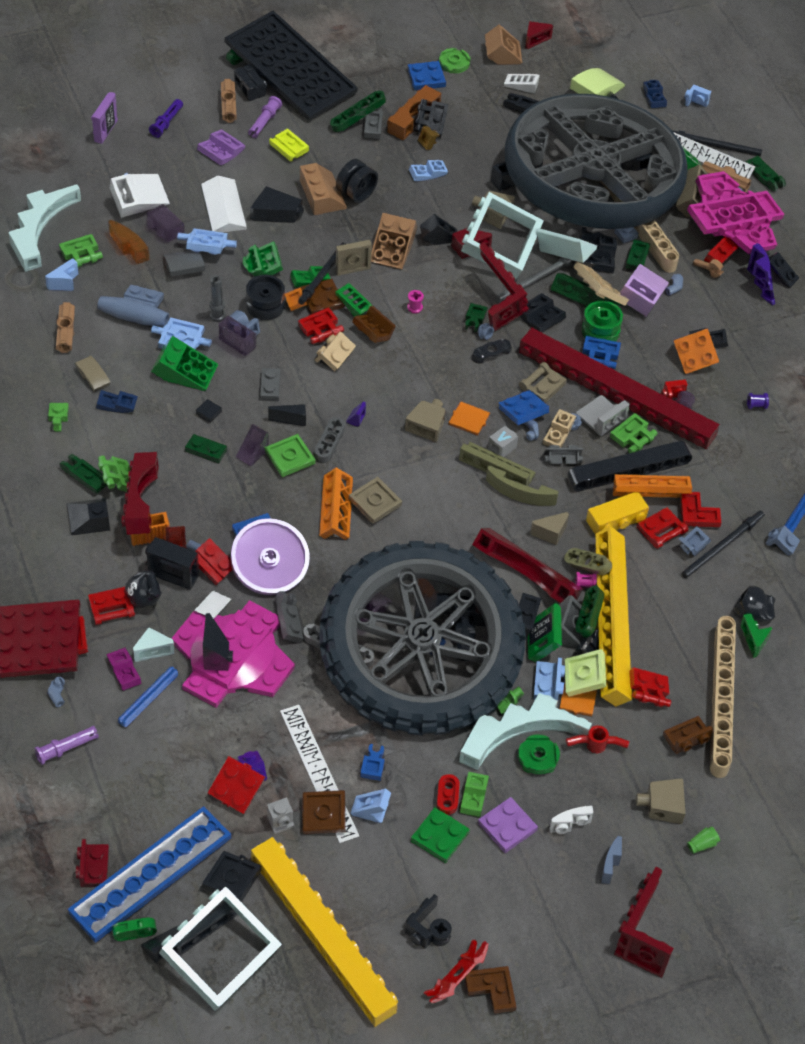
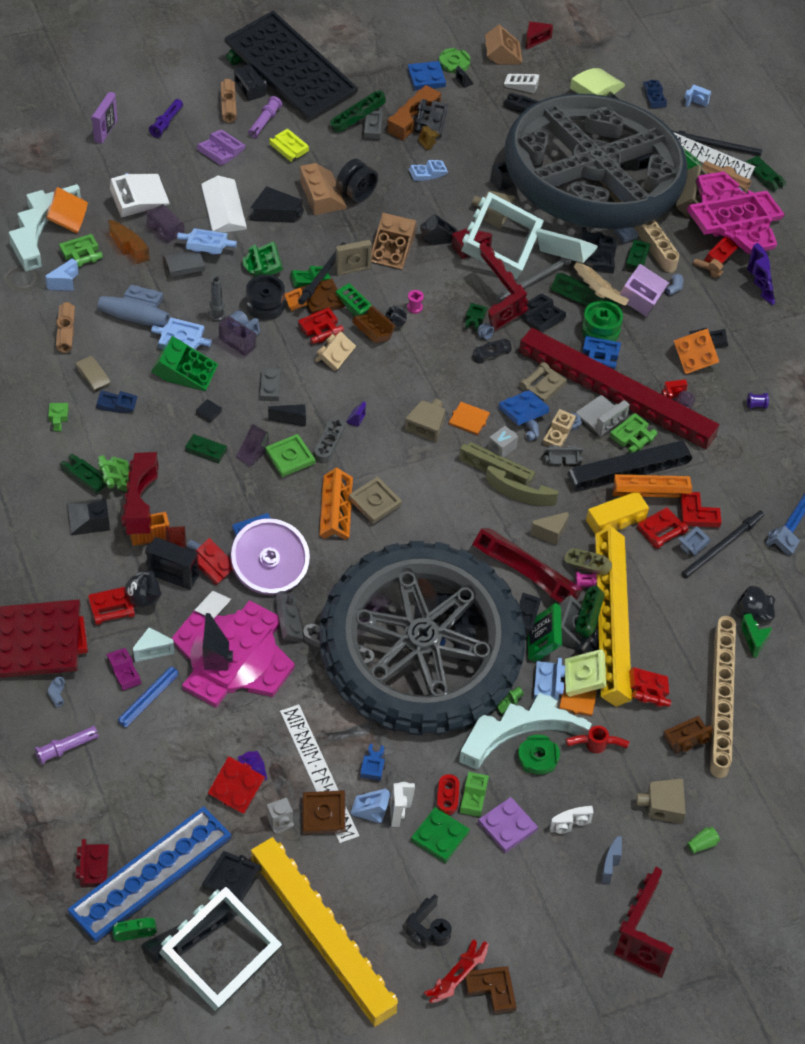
black bracket [768,252,799,288] -> none
none -> orange slope [46,187,88,233]
none -> black gear [385,305,407,328]
none -> white bracket [390,782,415,827]
none -> black slope [455,65,473,88]

